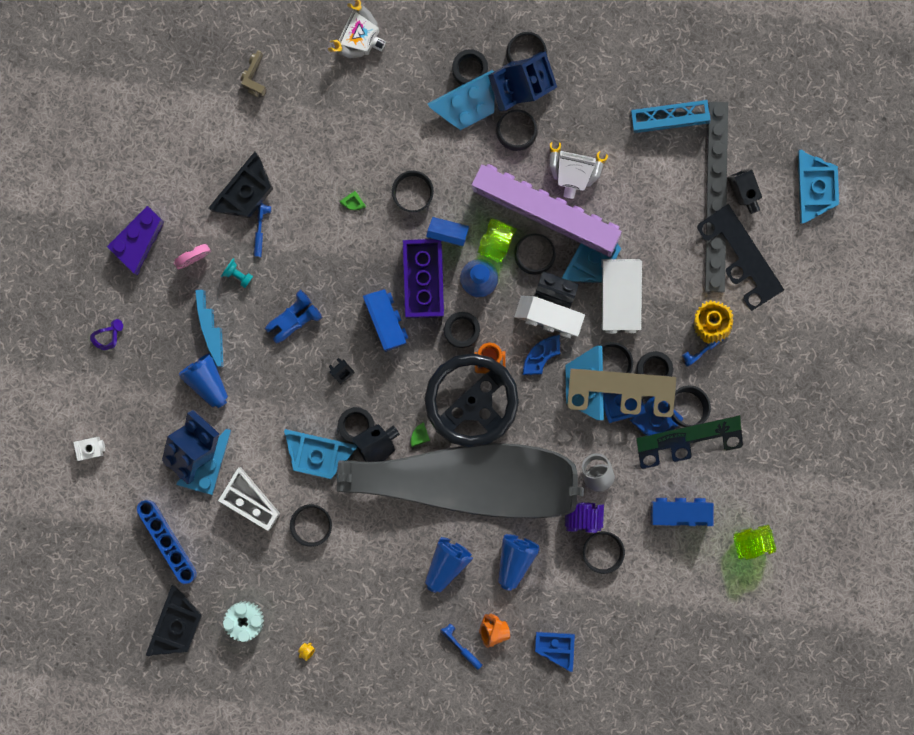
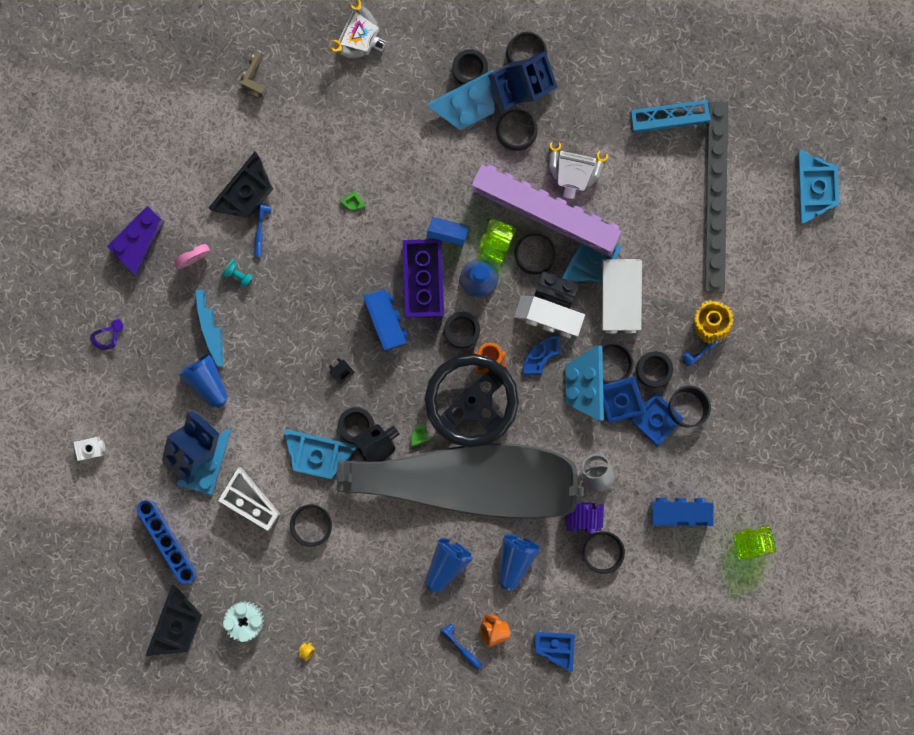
blue piece [264,290,323,344] -> none
black tyre [392,170,434,212] -> none
dark tan piece [568,368,676,417] -> none
piece [636,415,743,469] -> none
black piece [697,204,784,311] -> none
black torso [727,169,762,214] -> none

